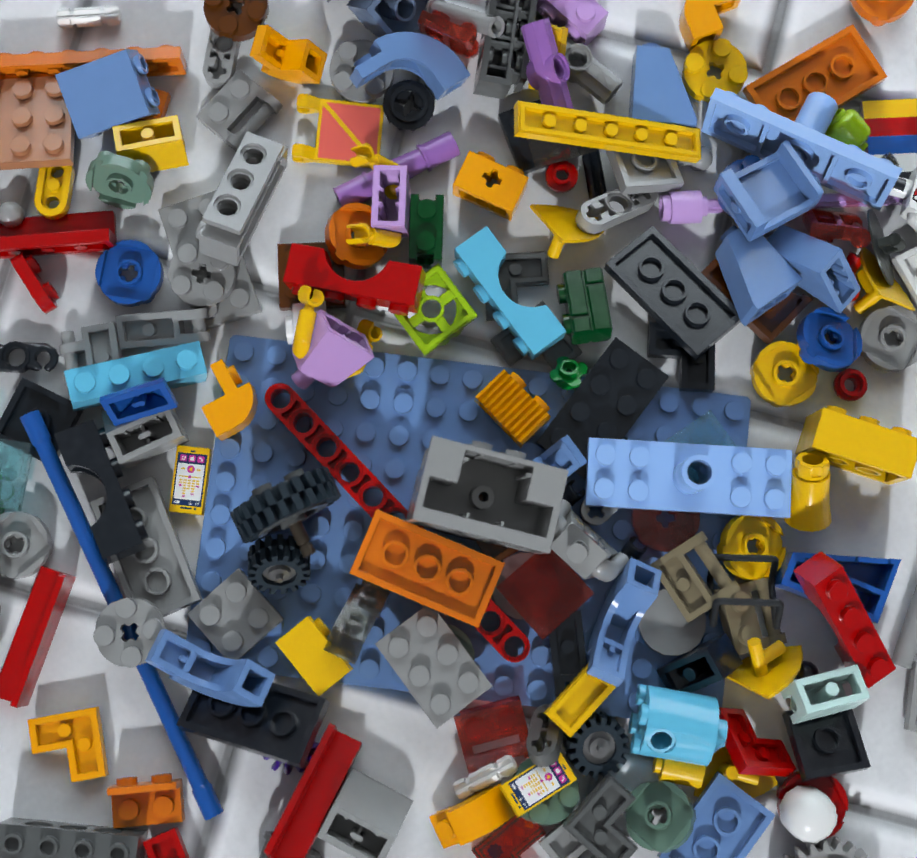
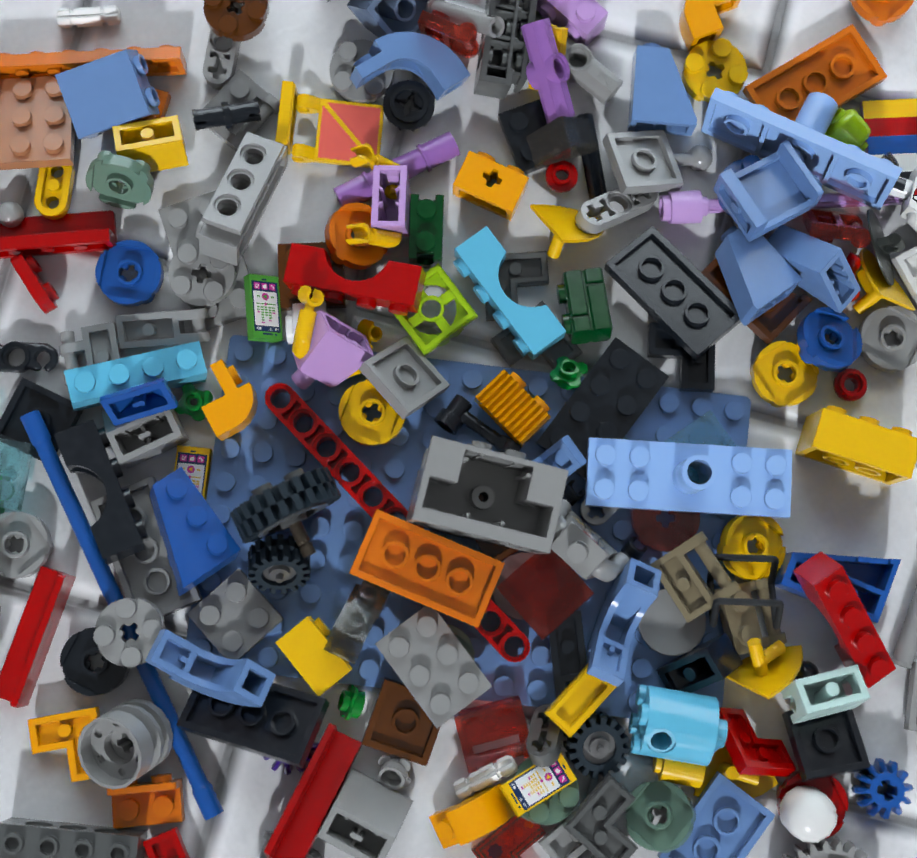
light orange brick [249,25,327,84] -> none
yellow tile [514,100,701,163] -> none
yellow plant [784,451,832,532] -> none
none -> black plate [60,627,130,696]
none -> light grey wheel [77,699,173,790]
none -> blue wedge [149,467,241,597]
none -> green plate [175,383,213,421]
none -> black pin [192,100,261,131]
none -> tile [244,274,283,343]
none -> yellow tile [275,81,299,155]
none -> green plate [337,684,365,720]
none -> yellow plate [338,379,405,446]
none -> light grey plate [359,336,450,419]
none -> reddish brown plate [362,677,441,766]
none -> light grey plate [378,755,411,790]
none -> black brick [434,395,522,452]
none -> blue gear [851,758,914,819]

